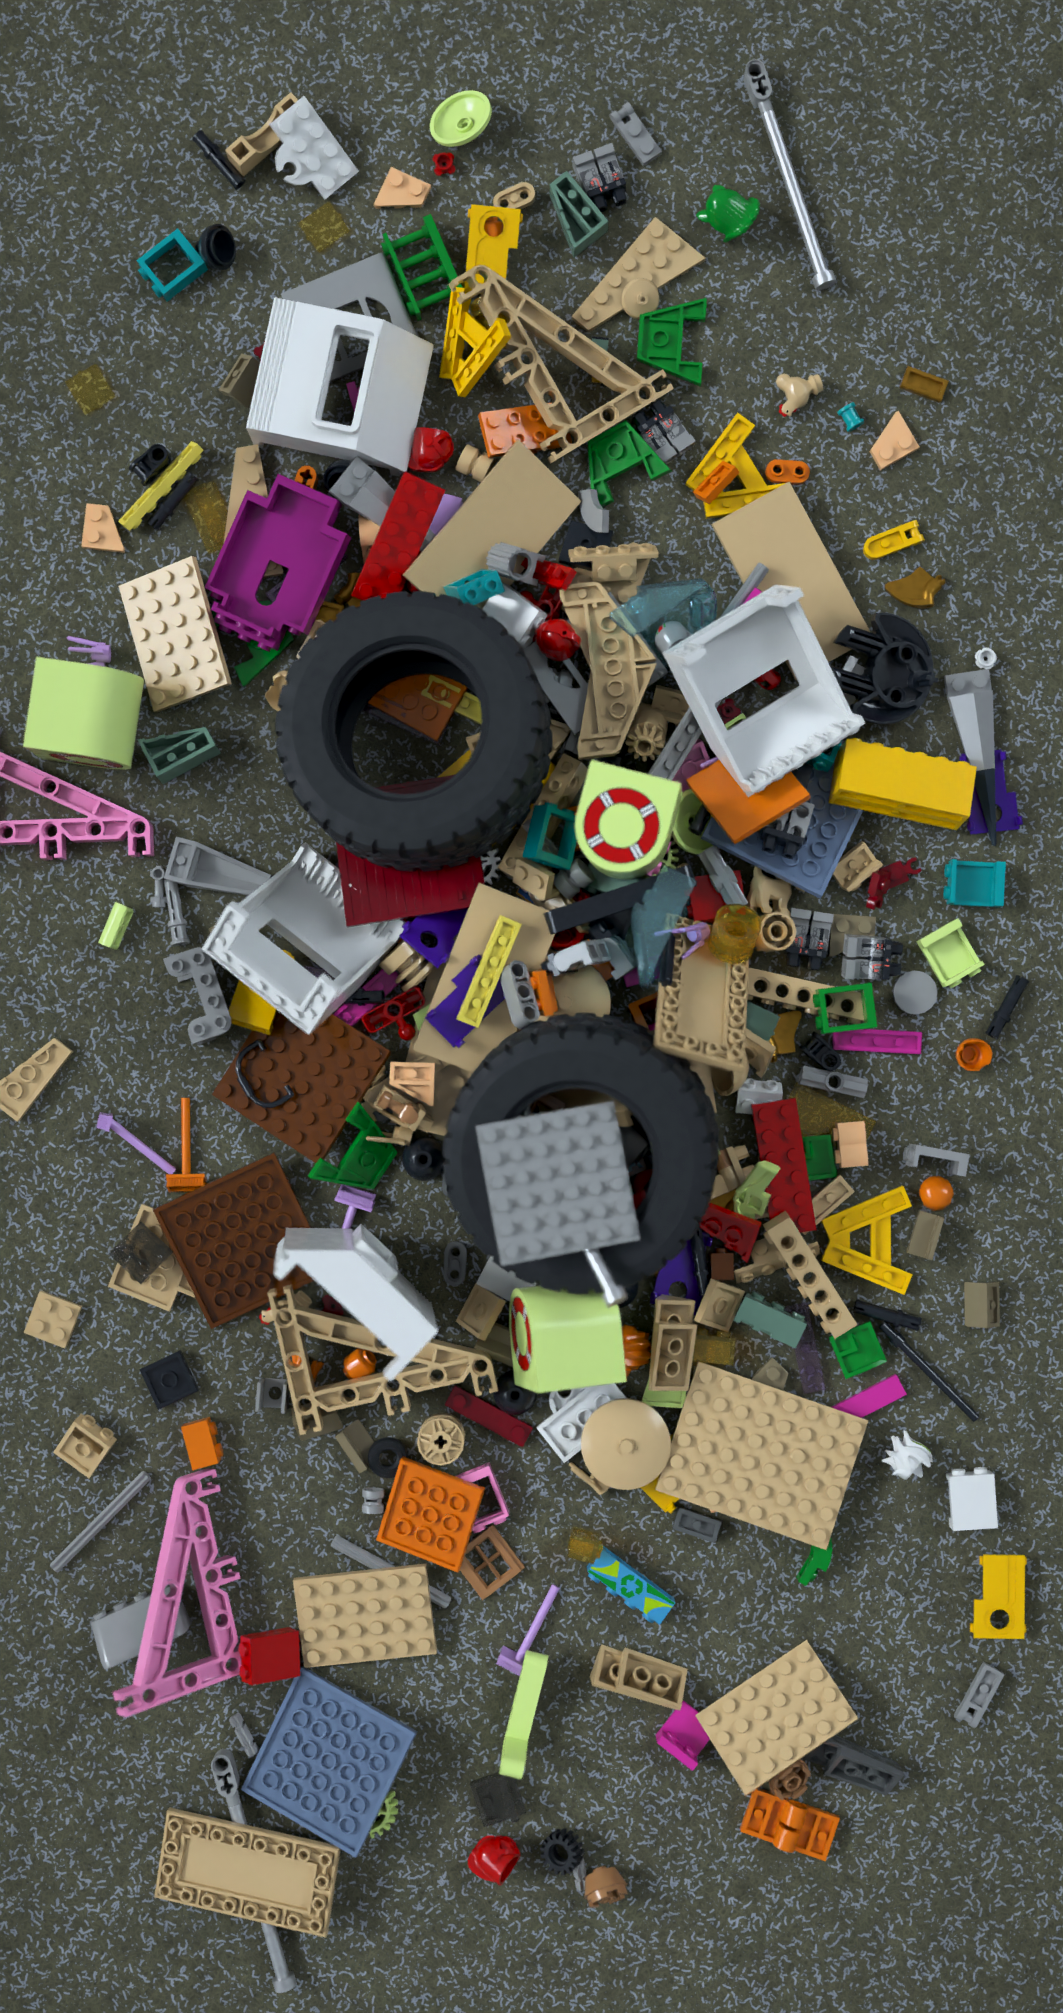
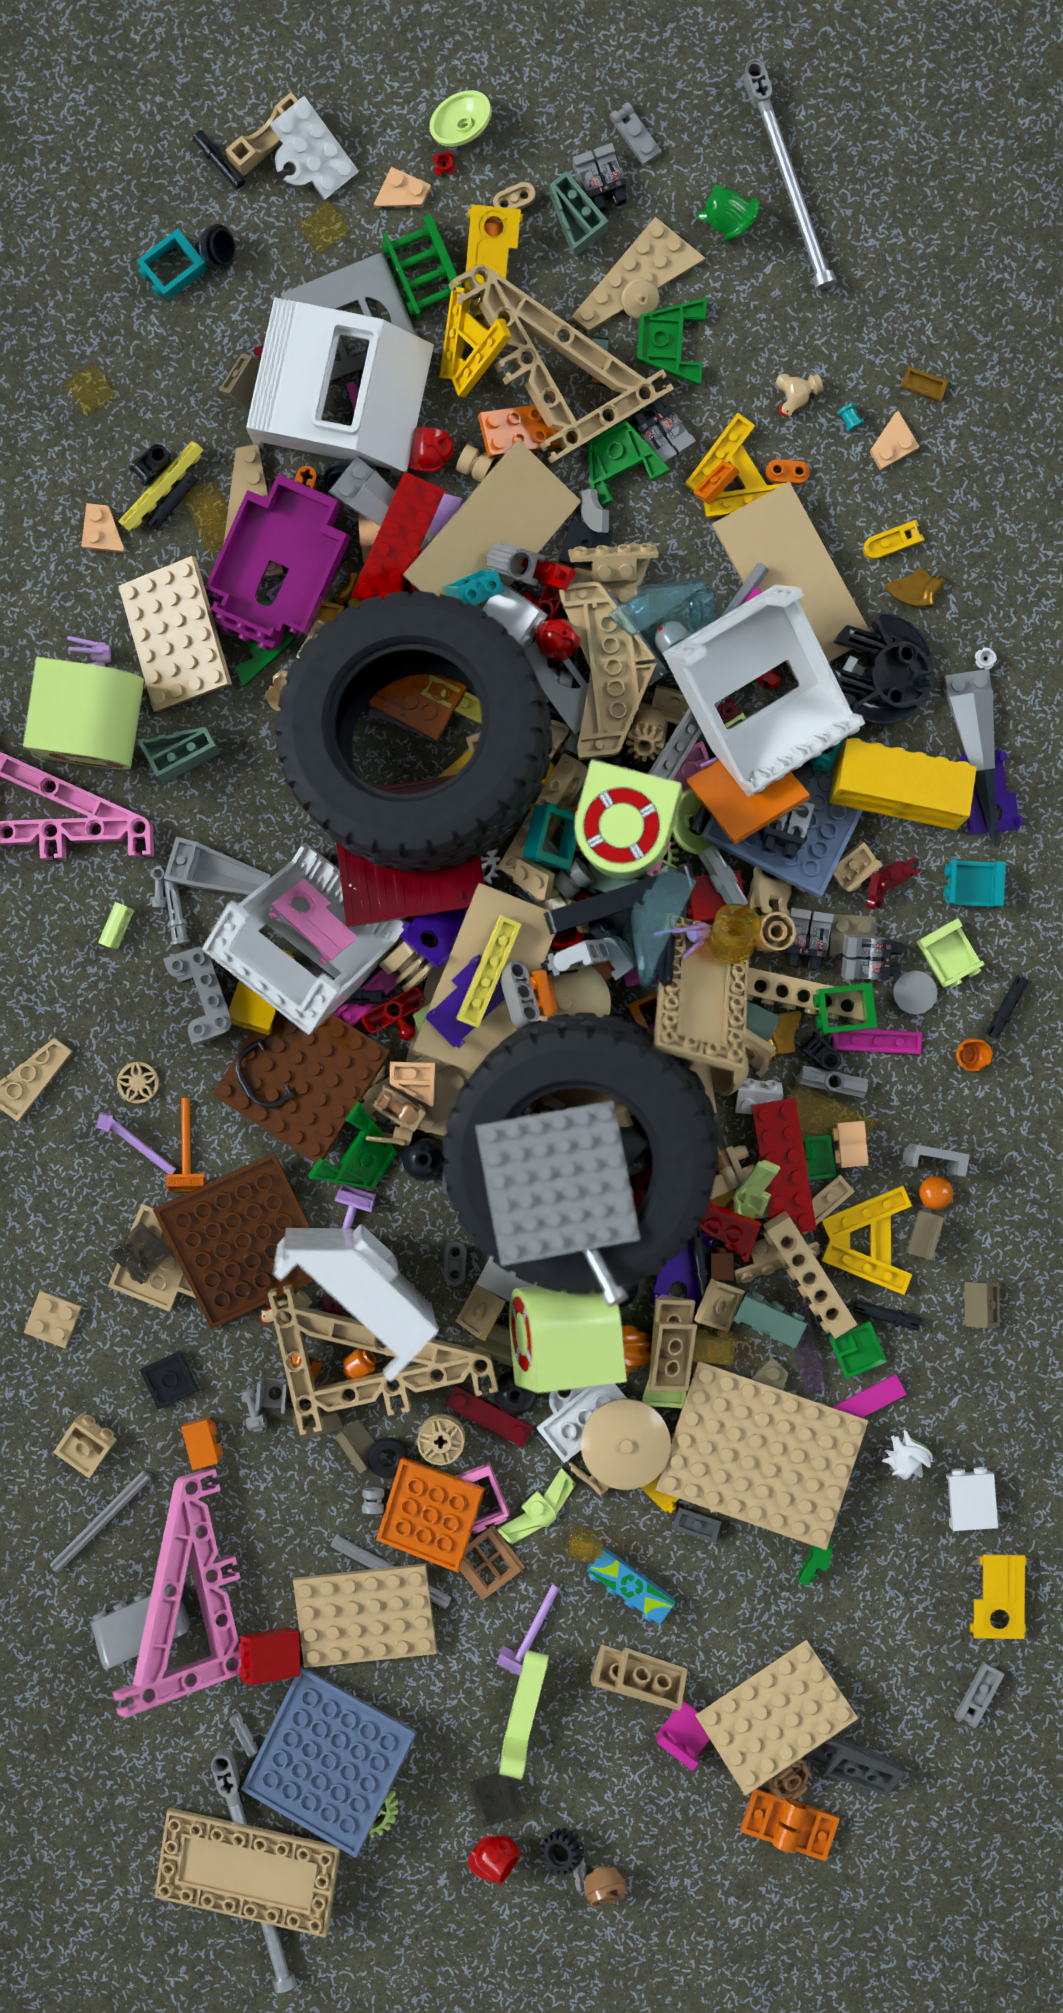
black bar [879,1321,979,1422] -> none
none -> tan wheel [117,1062,159,1103]
none -> light grey bar [241,1388,267,1432]
none -> bright pink piece [269,878,358,965]
none -> yellowish green plate [497,1467,577,1544]

